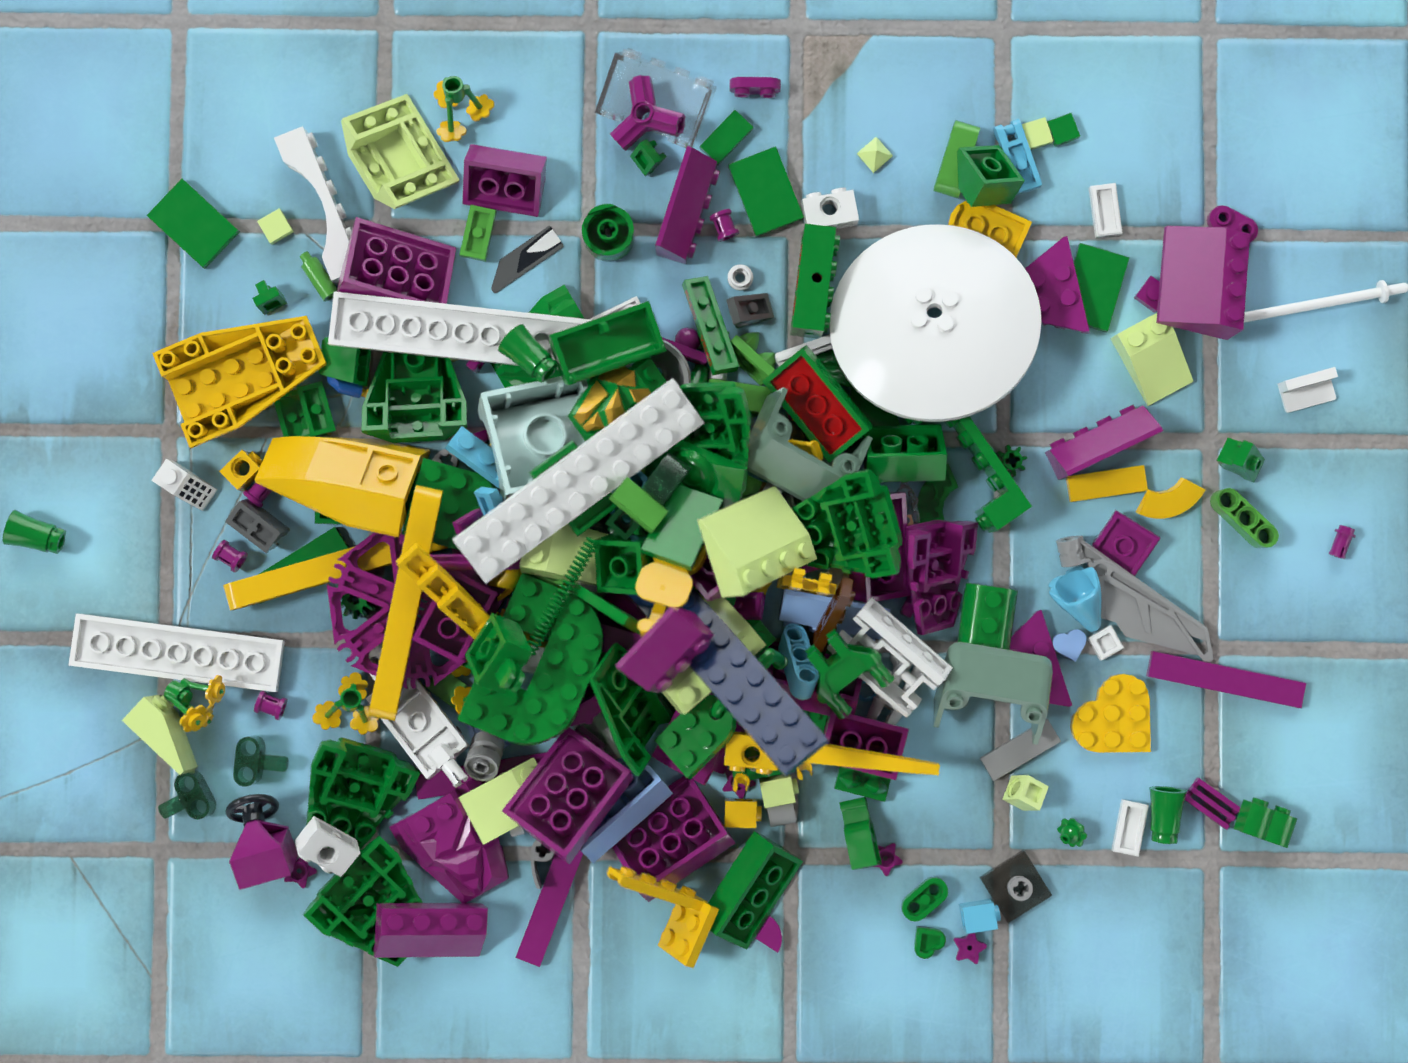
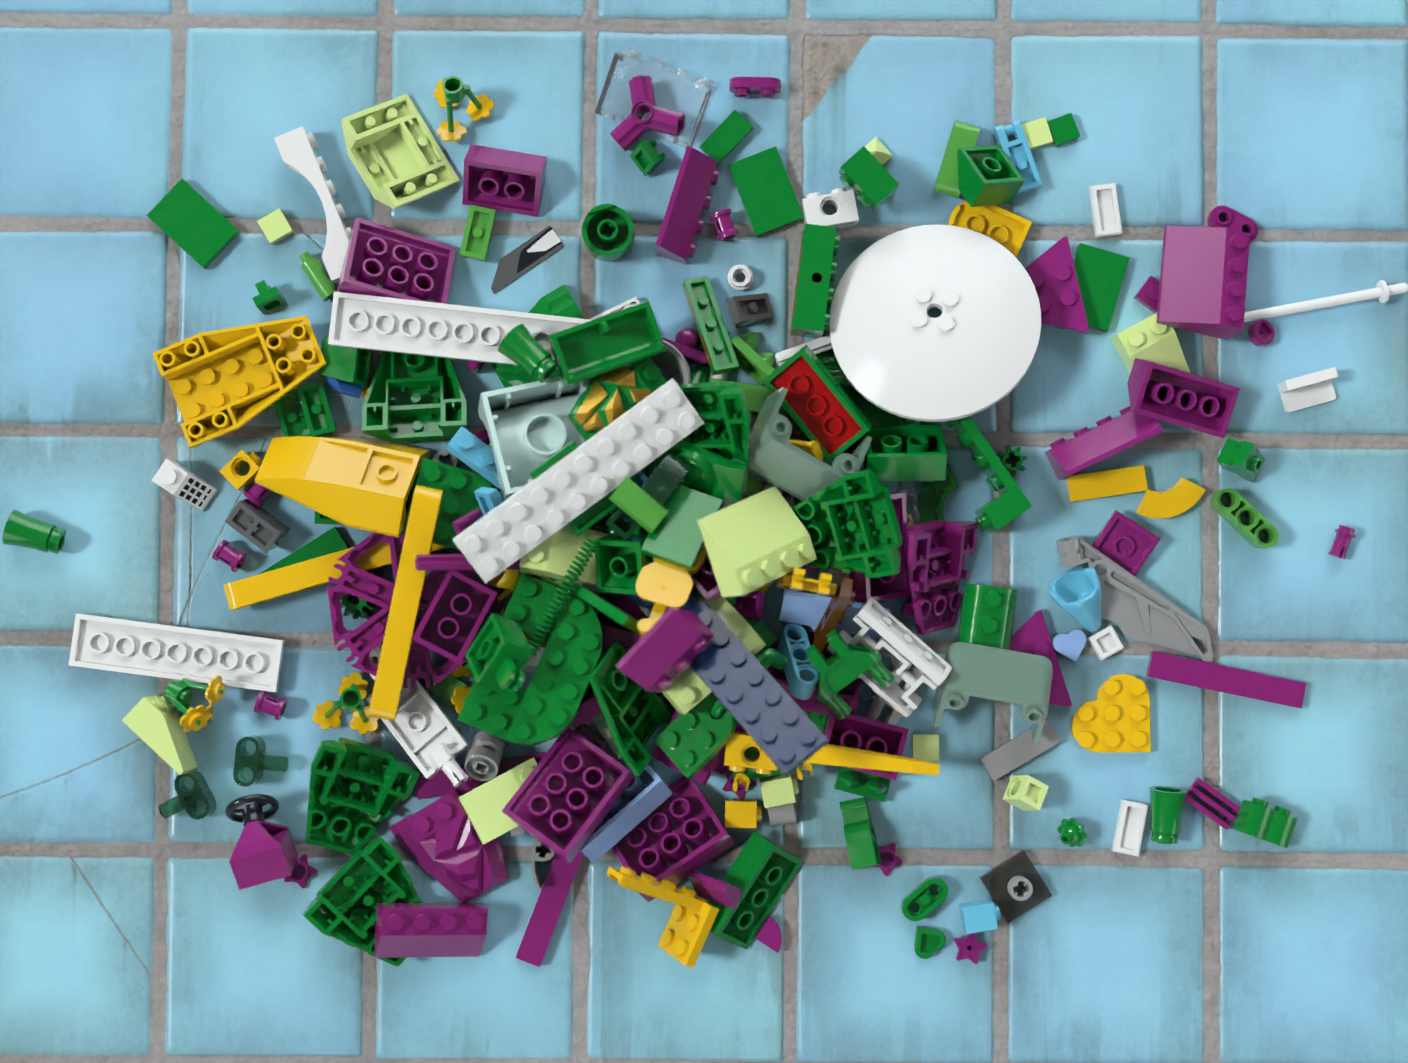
white brick [295,816,360,877] -> none
yellow slope [396,543,490,640] -> none
none -> magenta slope [687,871,743,909]
none -> green slope [839,146,899,211]
none -> yellowish green tile [912,734,939,761]
none -> magenta slope [1127,358,1240,438]
none -> magenta tile [1248,319,1275,347]

